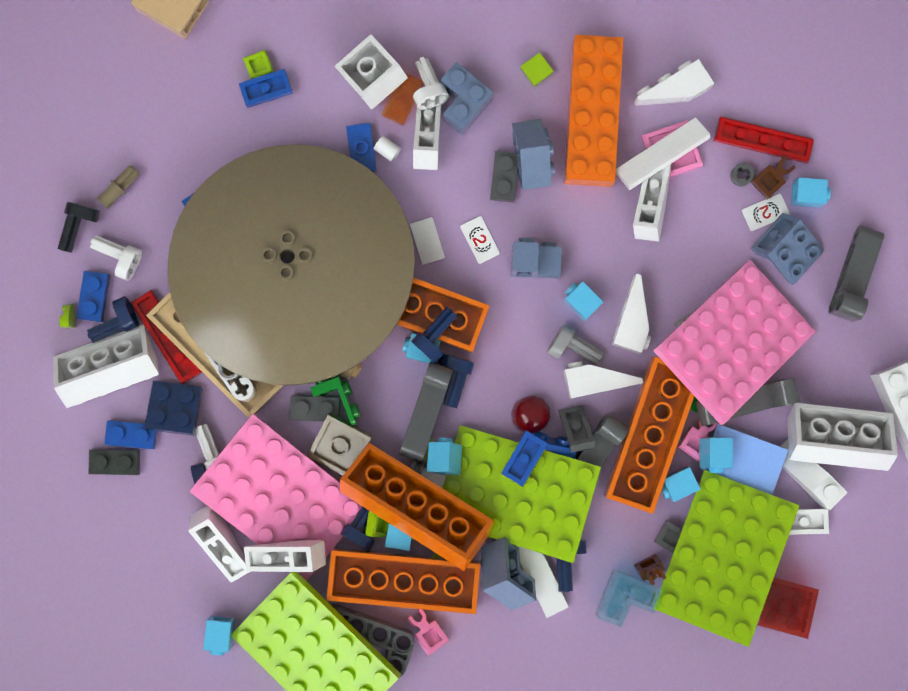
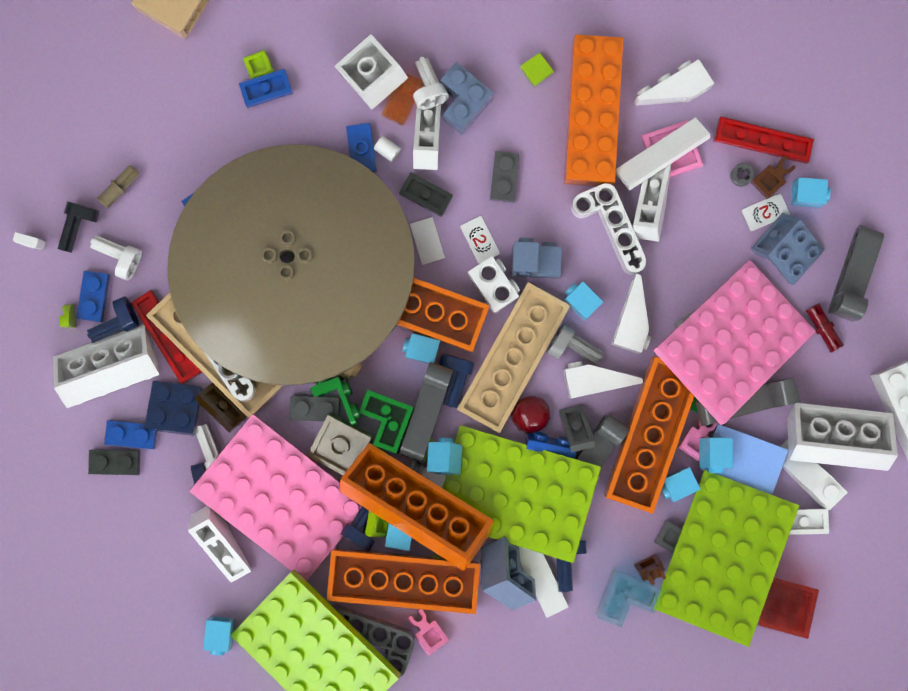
white slope [244,540,326,572] -> none
dark blue piece [411,307,457,364] -> none
blue plate [501,431,549,487] -> none
sand blue brick [512,119,555,190] -> none
none -> white tile [13,232,46,251]
none -> dark brown plate [195,383,247,433]
none -> green brick [359,390,415,453]
none -> pearl dark grey plate [399,172,453,217]
none -> tan plate [457,282,571,433]
none -> white brick [468,256,520,314]
none -> white beam [571,183,646,275]
none -> dark red pin [806,303,844,353]

